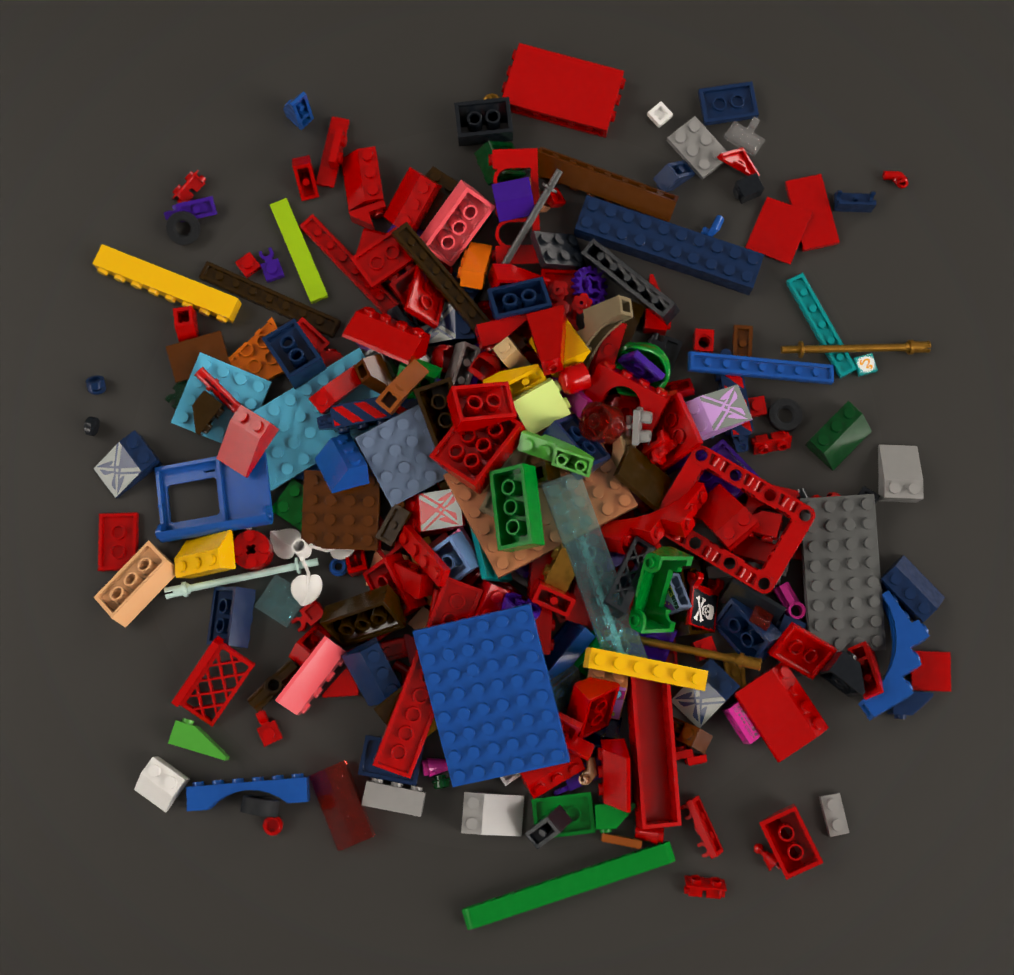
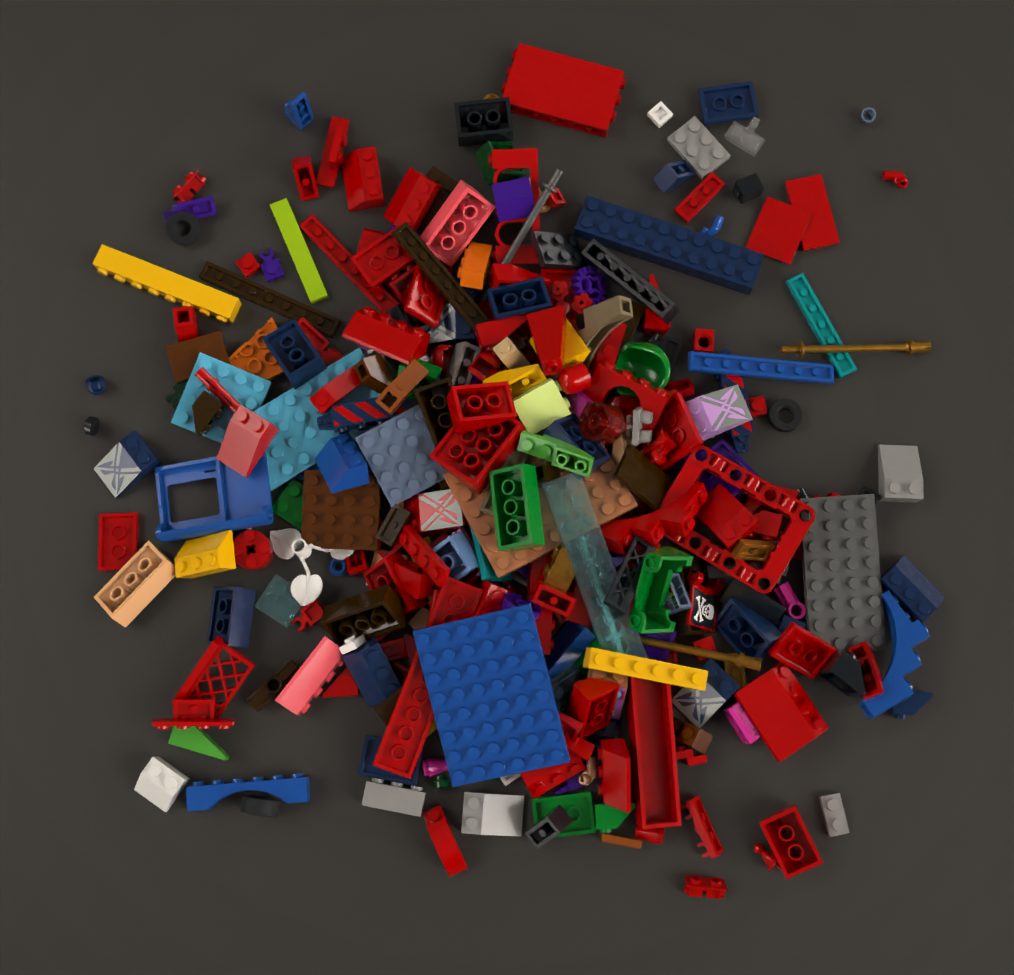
light aqua bar [164,557,319,599] -> none
red plate [256,710,283,747] -> none
red plate [263,816,283,836] -> none
red slope [288,623,332,666] -> none
clear red slope [309,760,375,851] -> none
red slope [349,199,387,230] -> none
green beam [461,841,676,930] -> none
reddish brown brick [538,146,679,222] -> none
dark purple tile [617,350,666,383] -> none
red tile [717,147,760,177] -> none
reddish brown plate [732,325,753,357] -> none
clear red tile [749,605,774,631] -> none
red hinge [750,431,792,455] -> none
dark green slope [805,401,872,471] -> none
dark blue hinge [834,190,876,213] -> none
tile [853,353,878,377] -> none
red tile [910,651,951,692] -> none
none -> red bracket [152,698,234,729]
none -> white plate [339,635,367,655]
none -> red arch [422,805,468,877]
none -> red plate [674,172,725,224]
none -> pearl gold plate [731,539,775,561]
none -> sand blue hinge [861,107,876,123]

